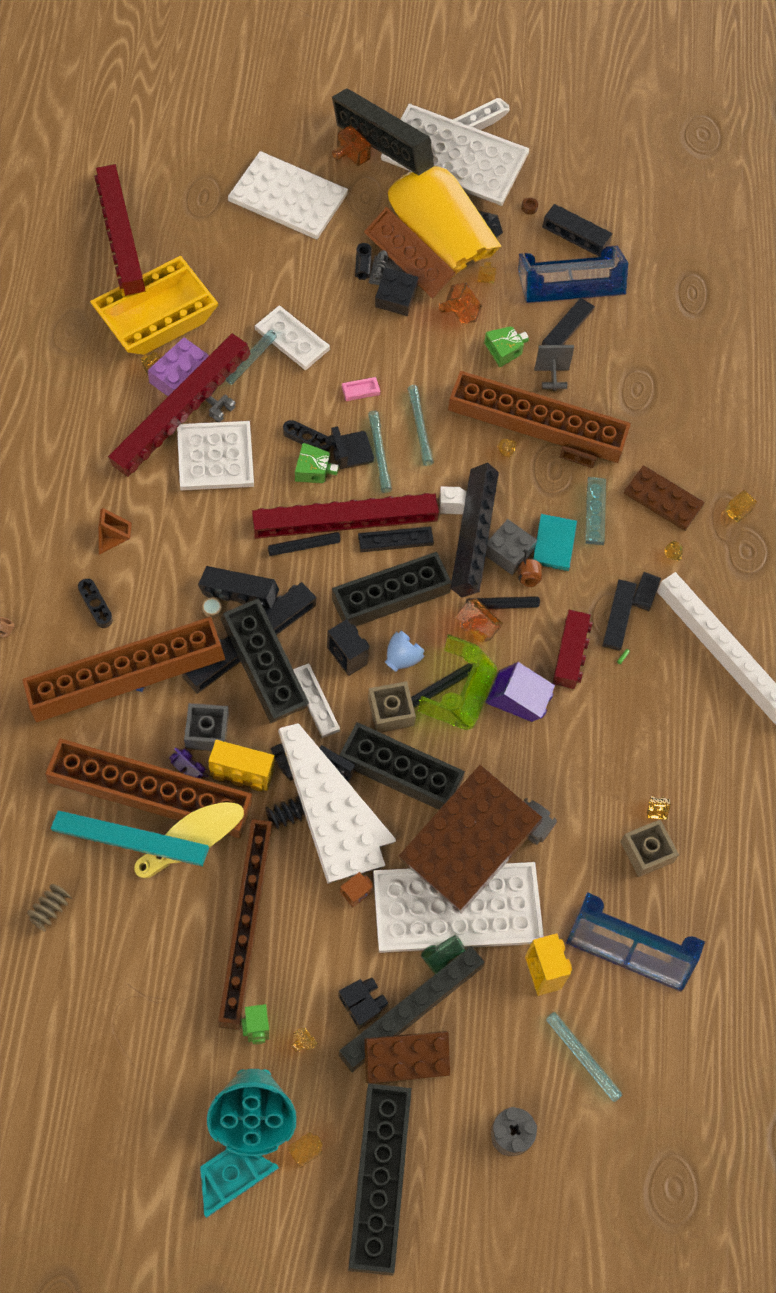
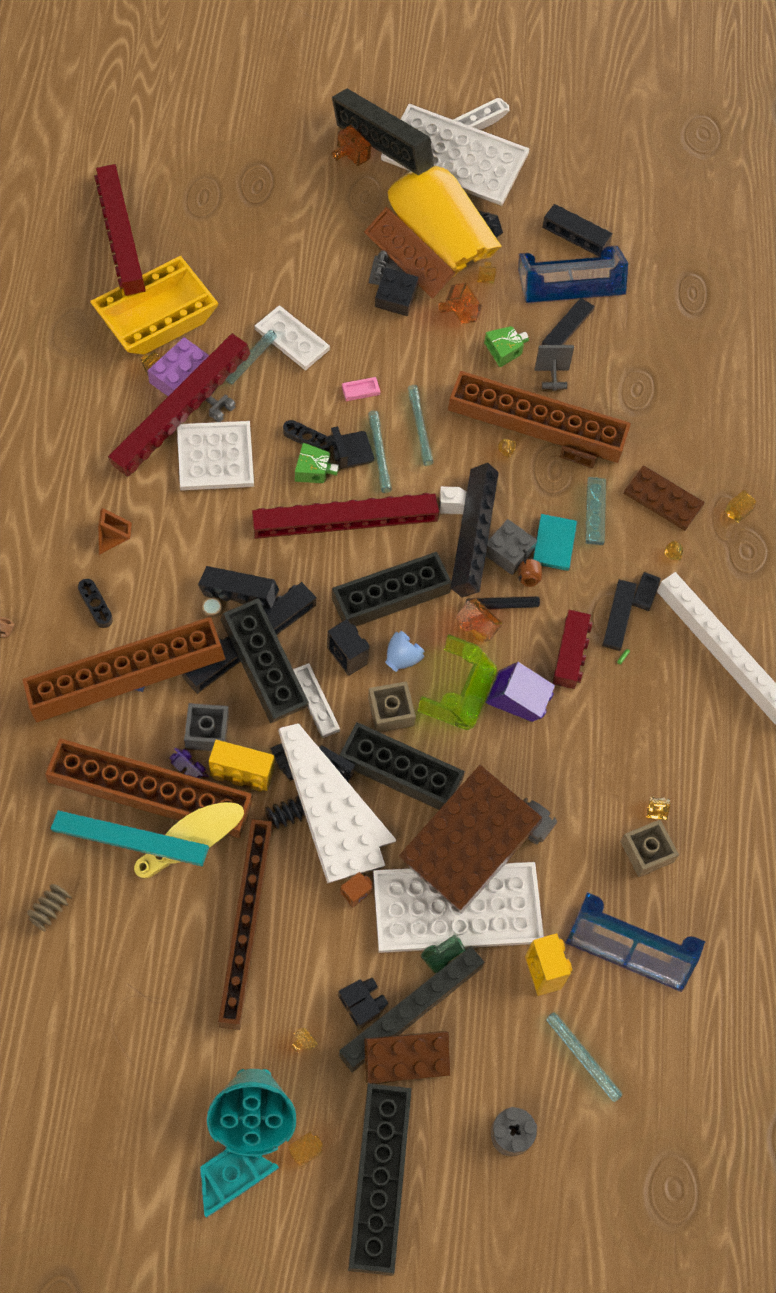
white plate [228,151,348,239] -> none
bright green brick [241,1004,269,1044] -> none
black axle [268,532,341,556] -> none
black piece [355,243,372,280] -> none
black tile [358,526,434,553] -> none
black axle [411,663,475,708] -> none
reddish brown tile [521,198,539,214] -> none

